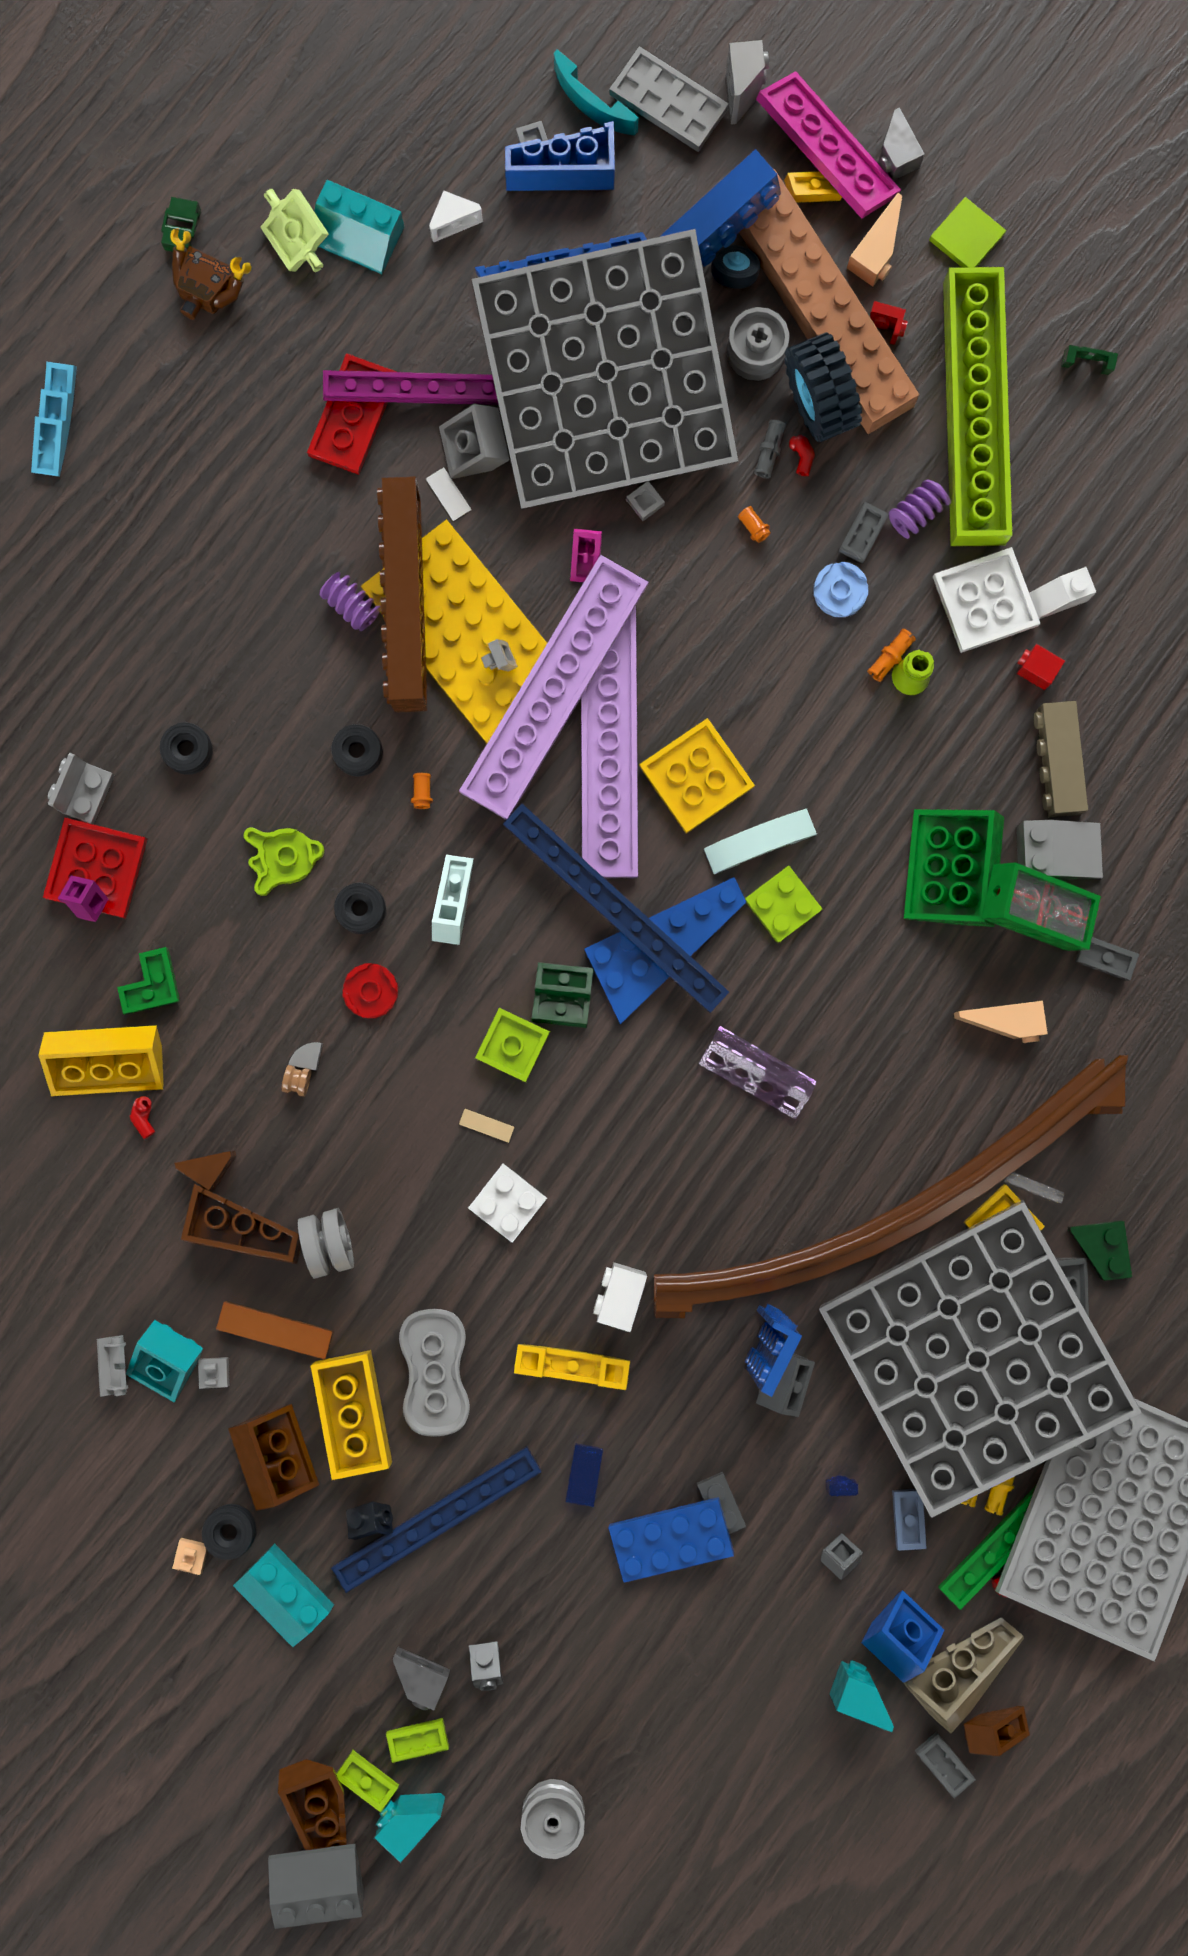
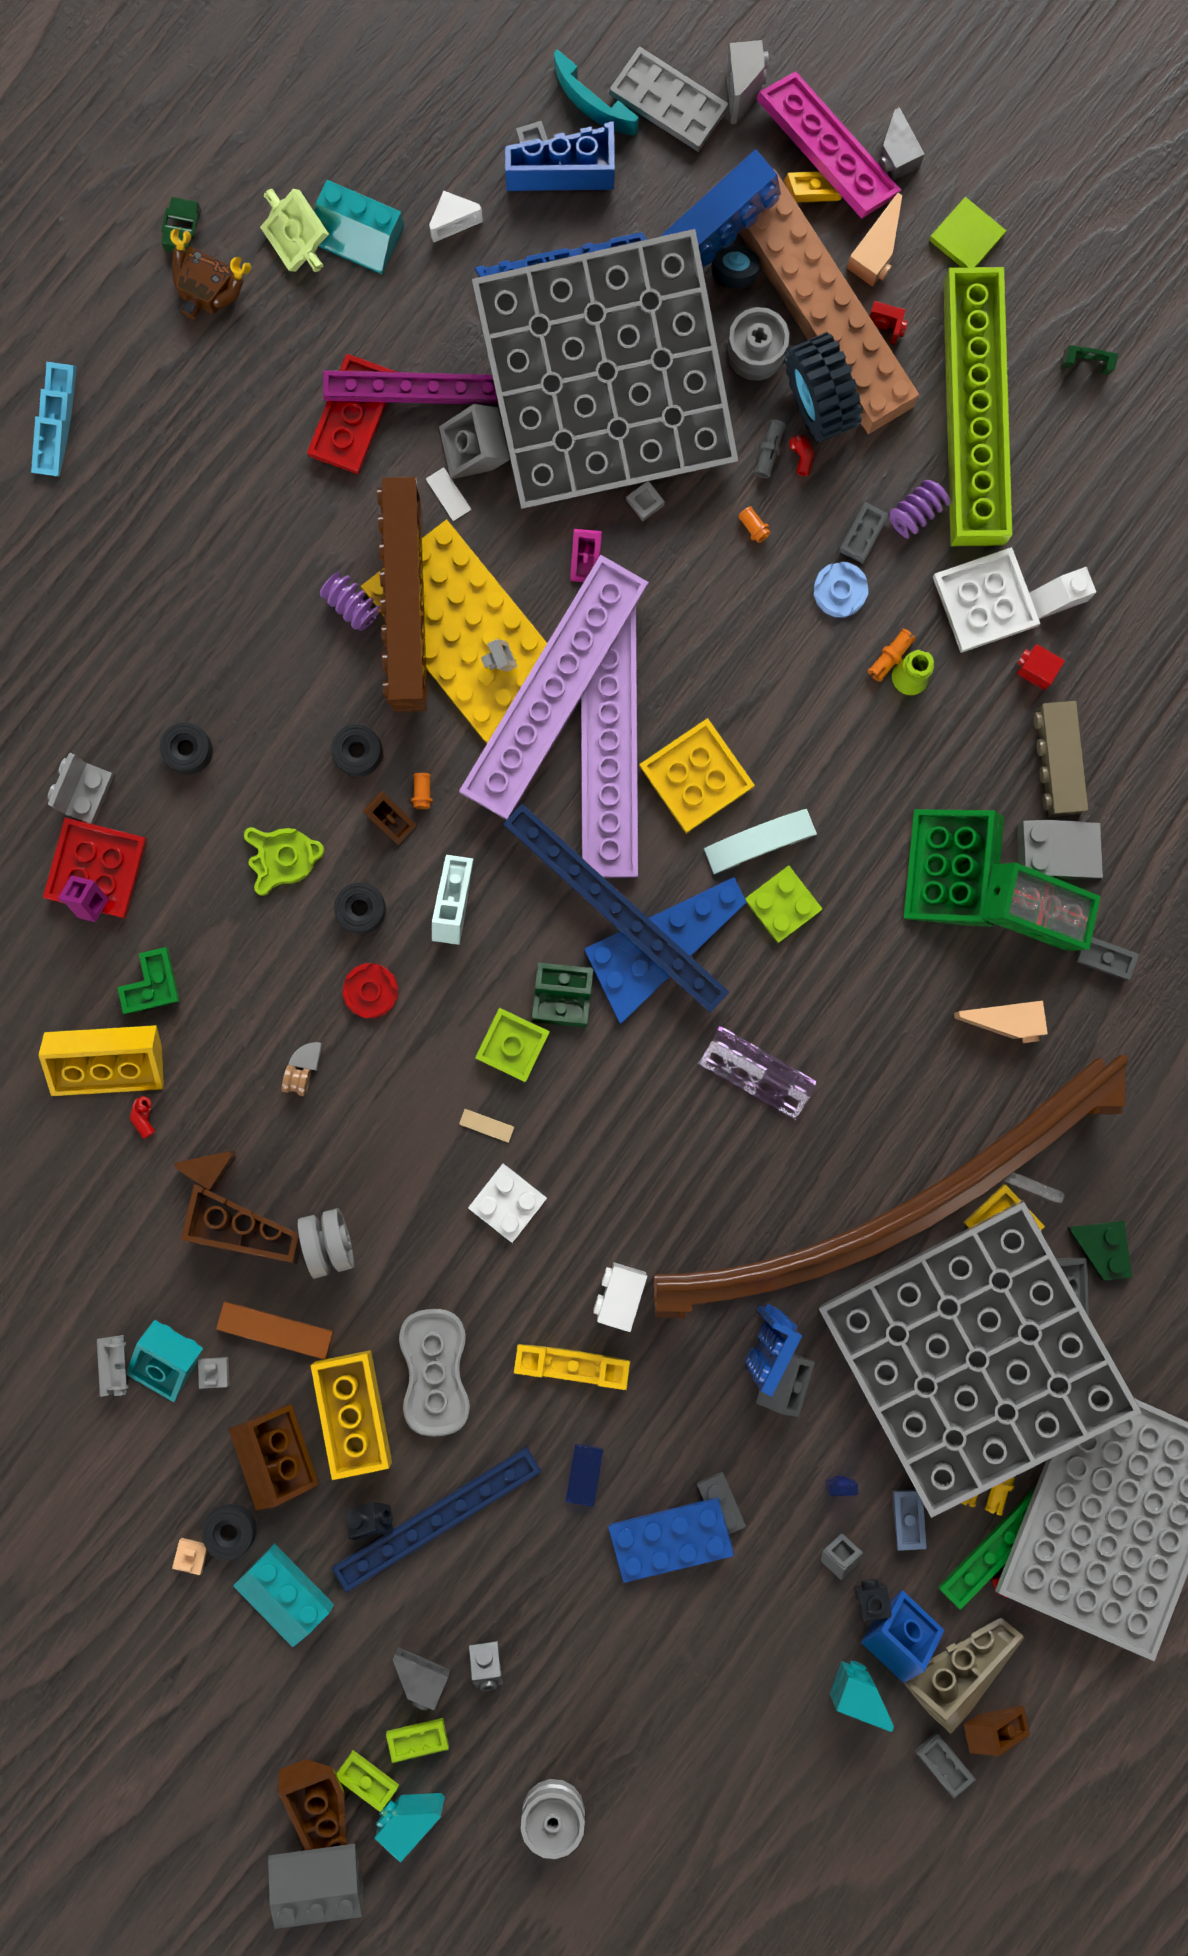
none -> reddish brown slope [363,791,417,845]
none -> black bracket [854,1579,892,1621]

